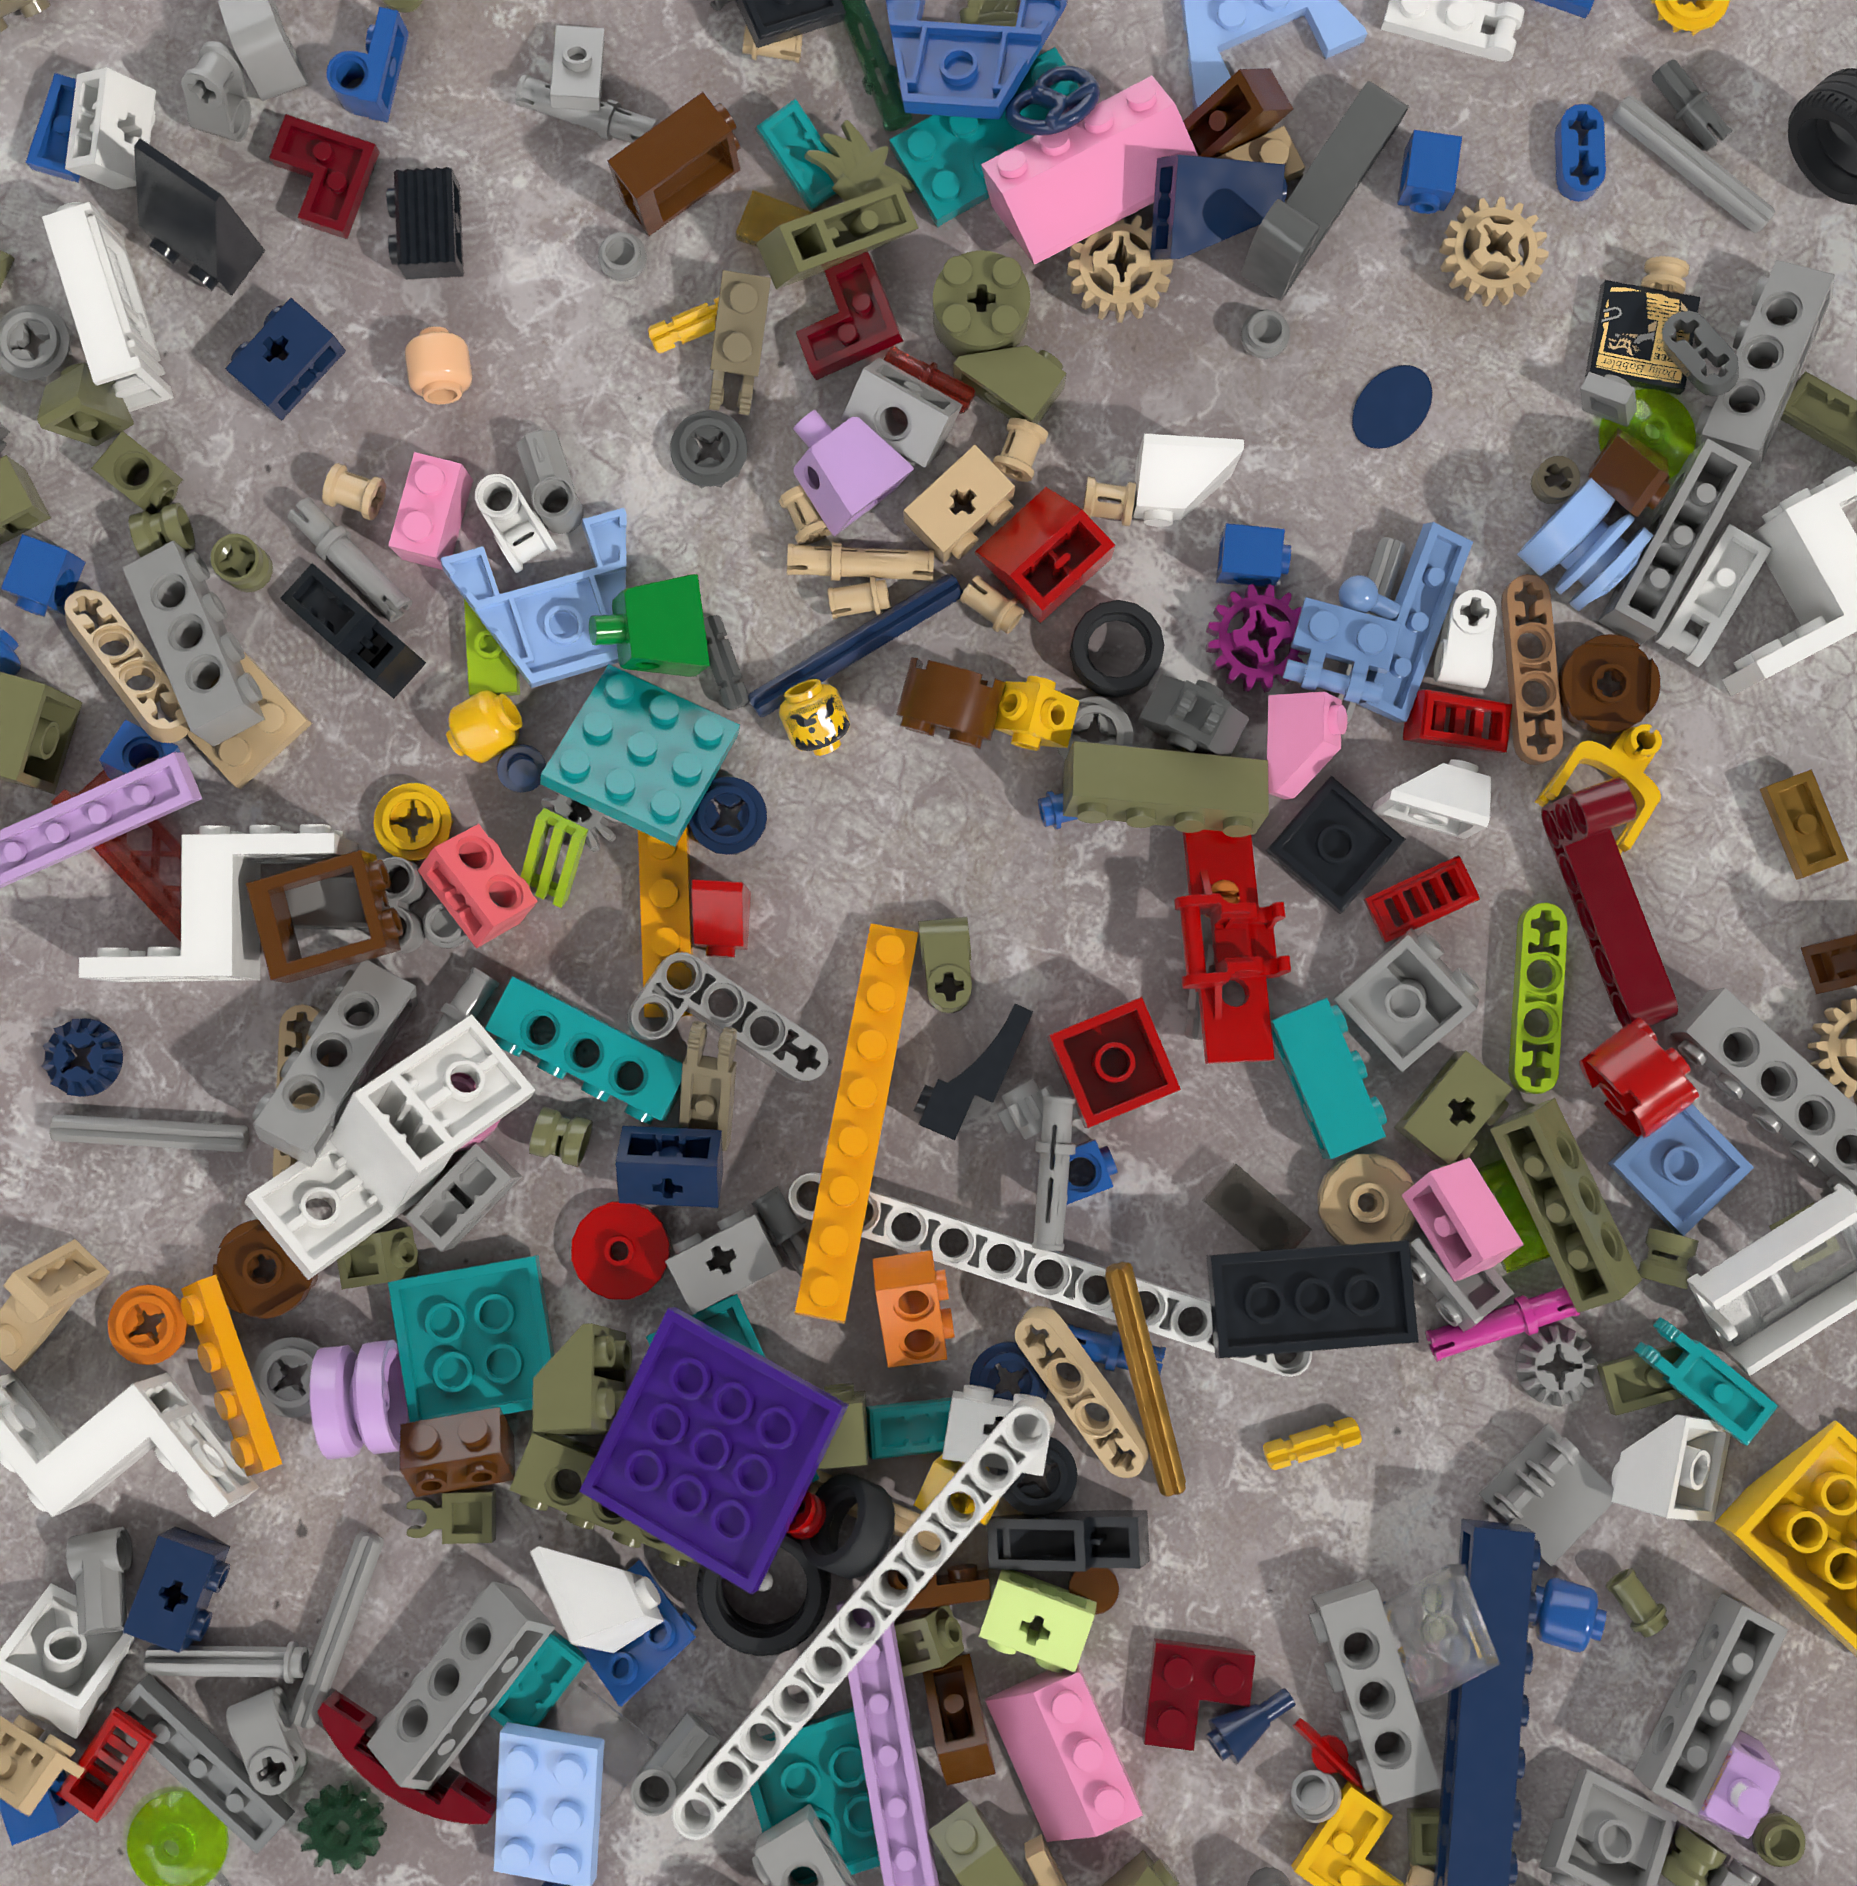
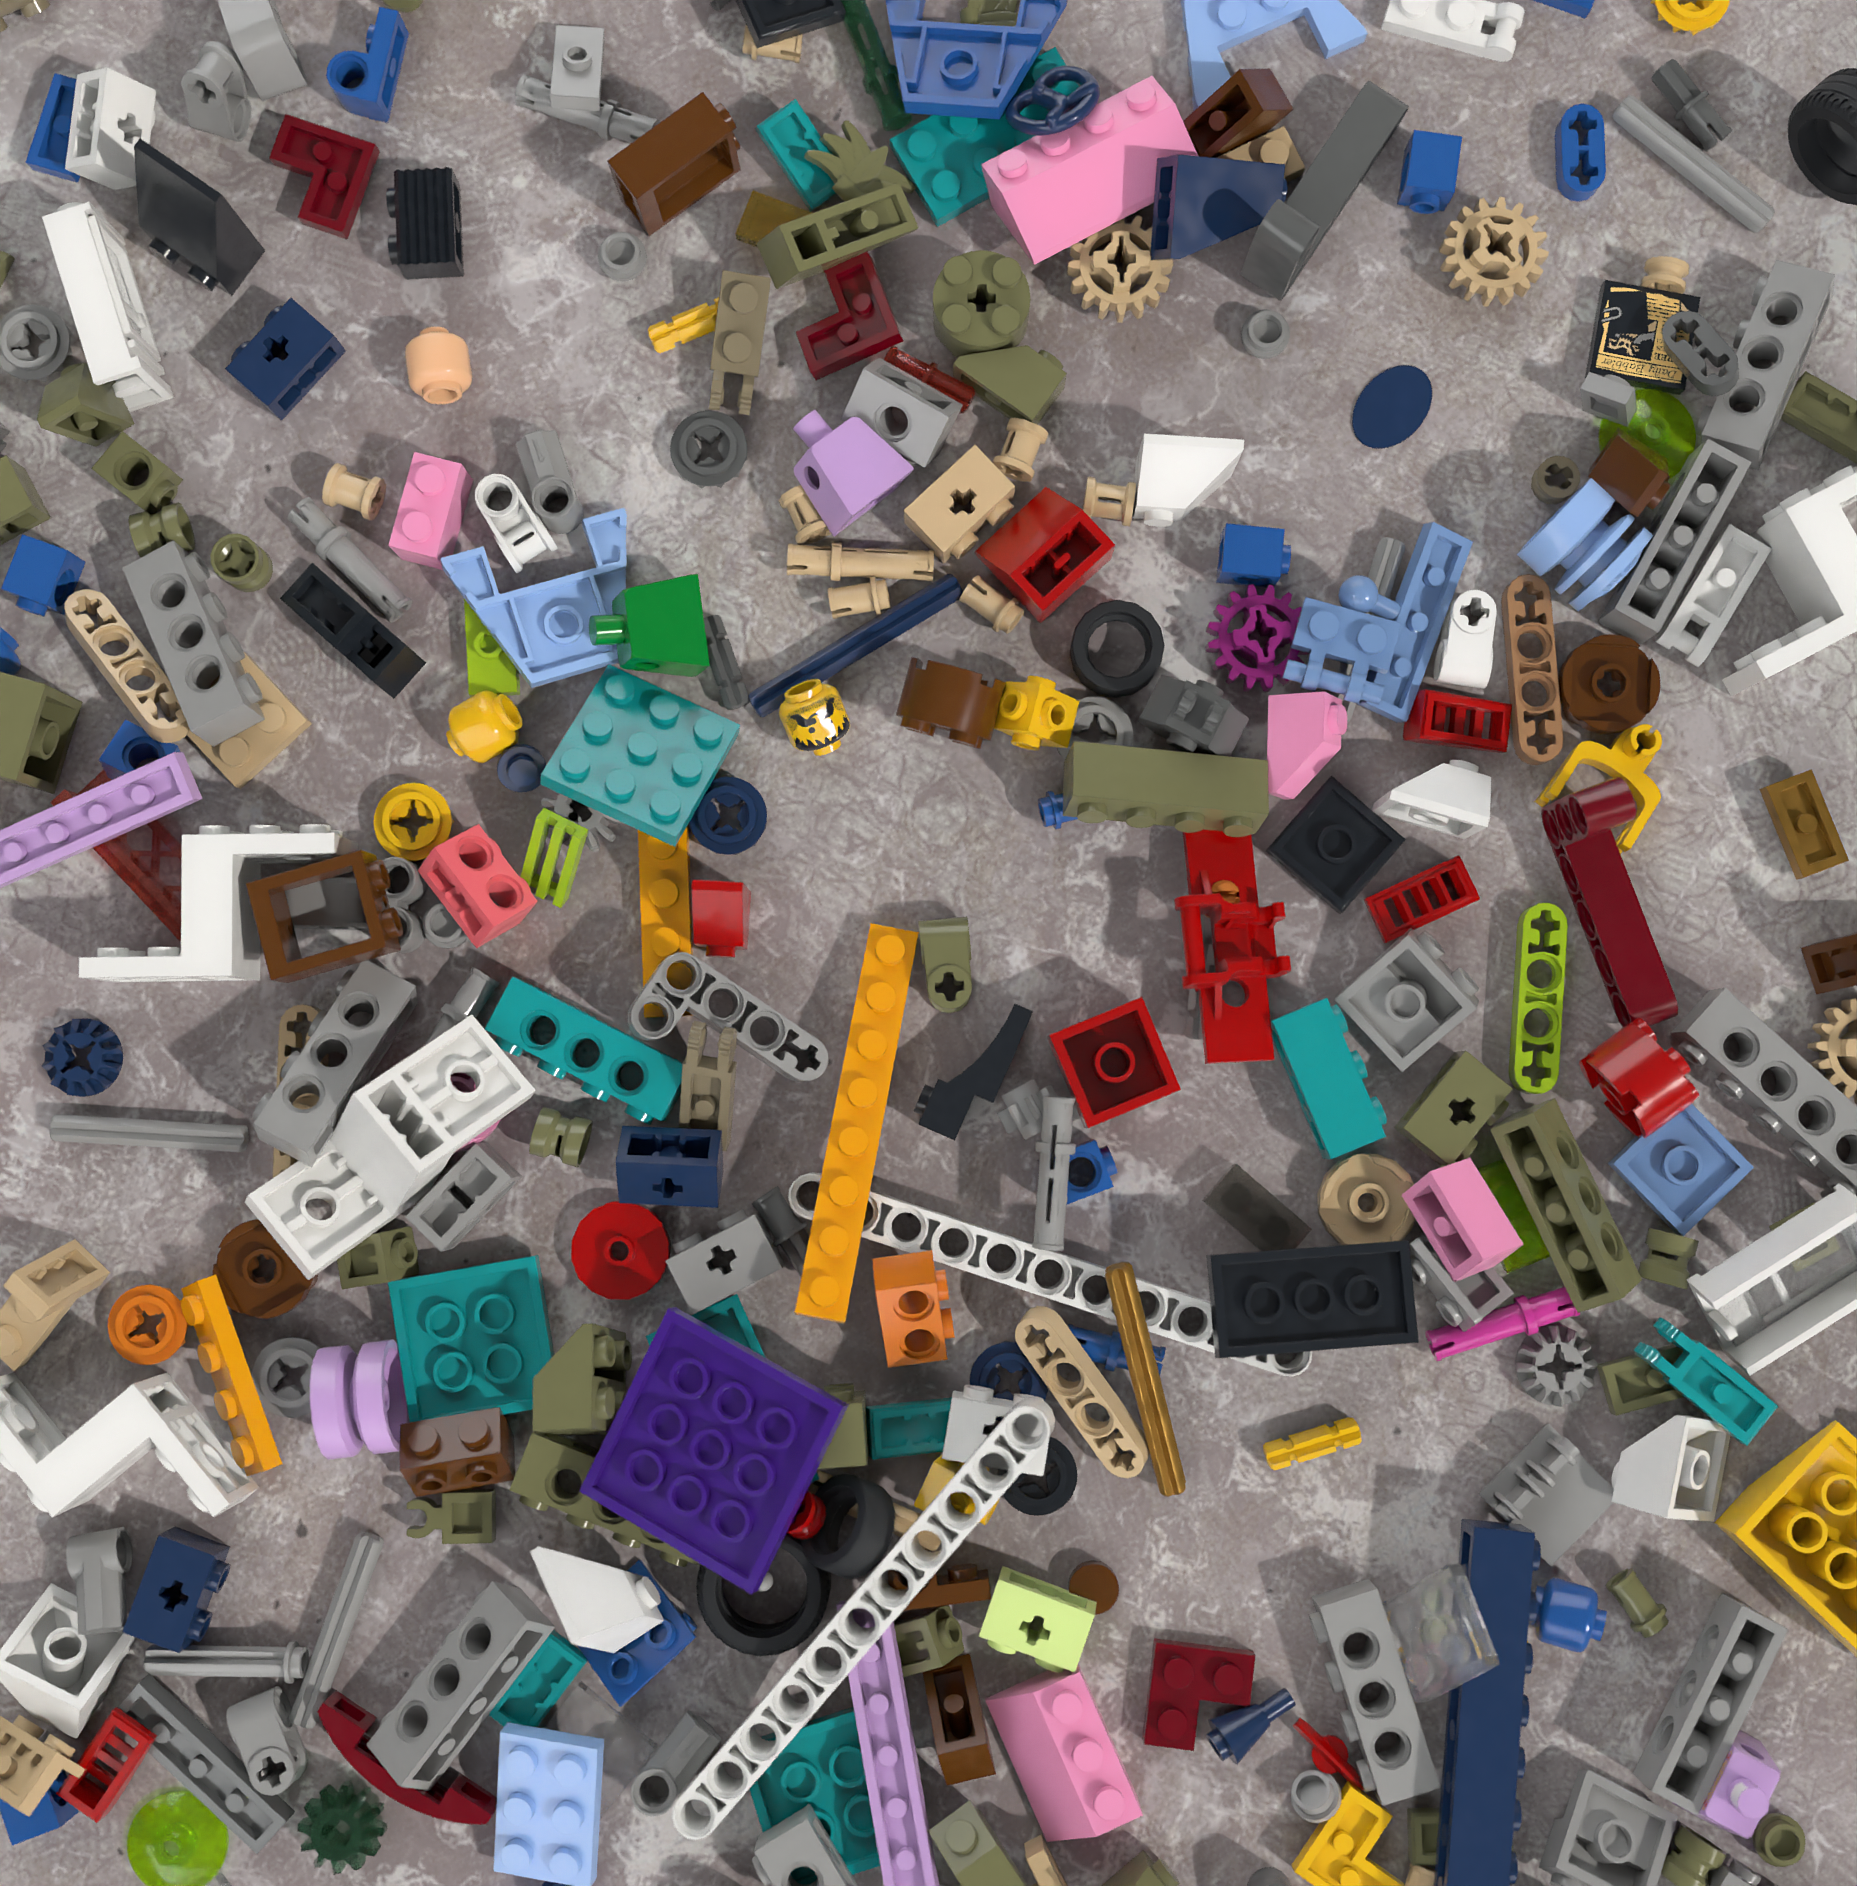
black slope [987,1510,1150,1572] -> none

